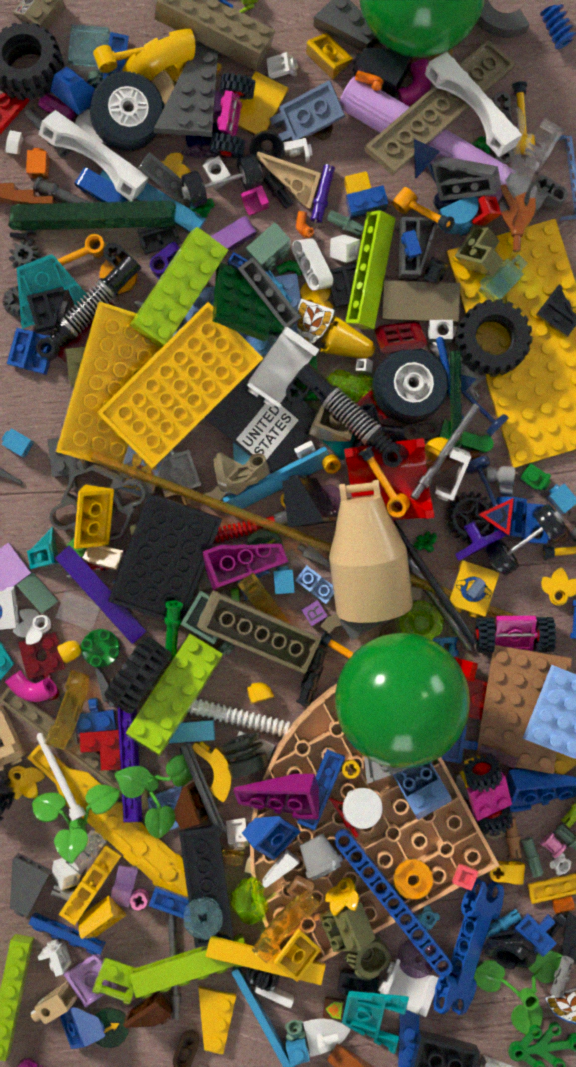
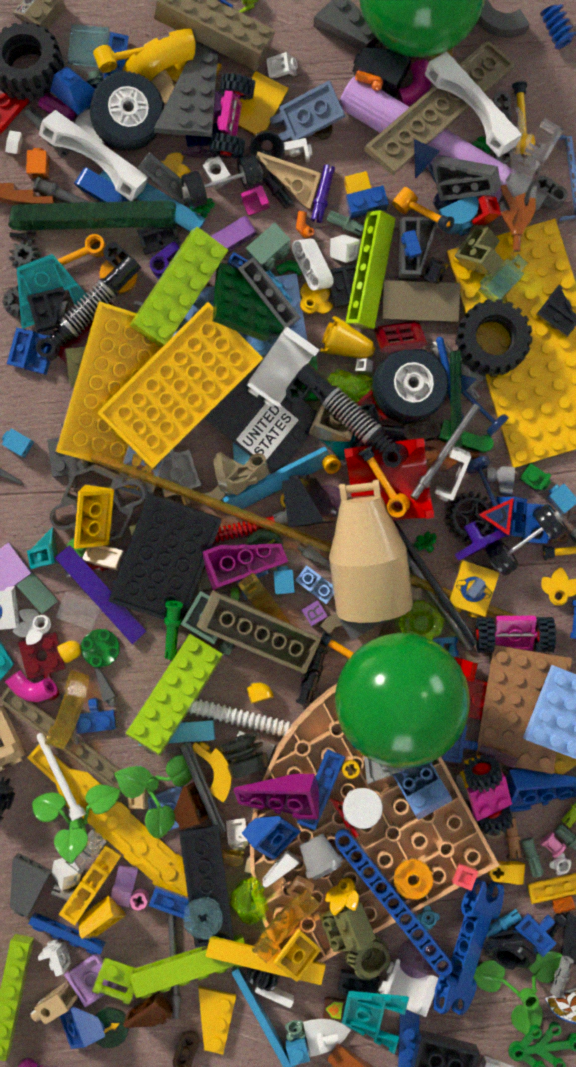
yellow plate [8,765,45,800] -> none
red plate [80,730,121,771] -> none
black tyre [104,637,172,713] -> none
dark purple tile [117,706,142,823] -> none
white plate [294,440,316,459] -> none
shield [297,299,335,344] -> none
yellow slope [306,33,353,80] -> none
yellow piece [425,437,448,461] -> none
white brick [428,320,456,343] -> none

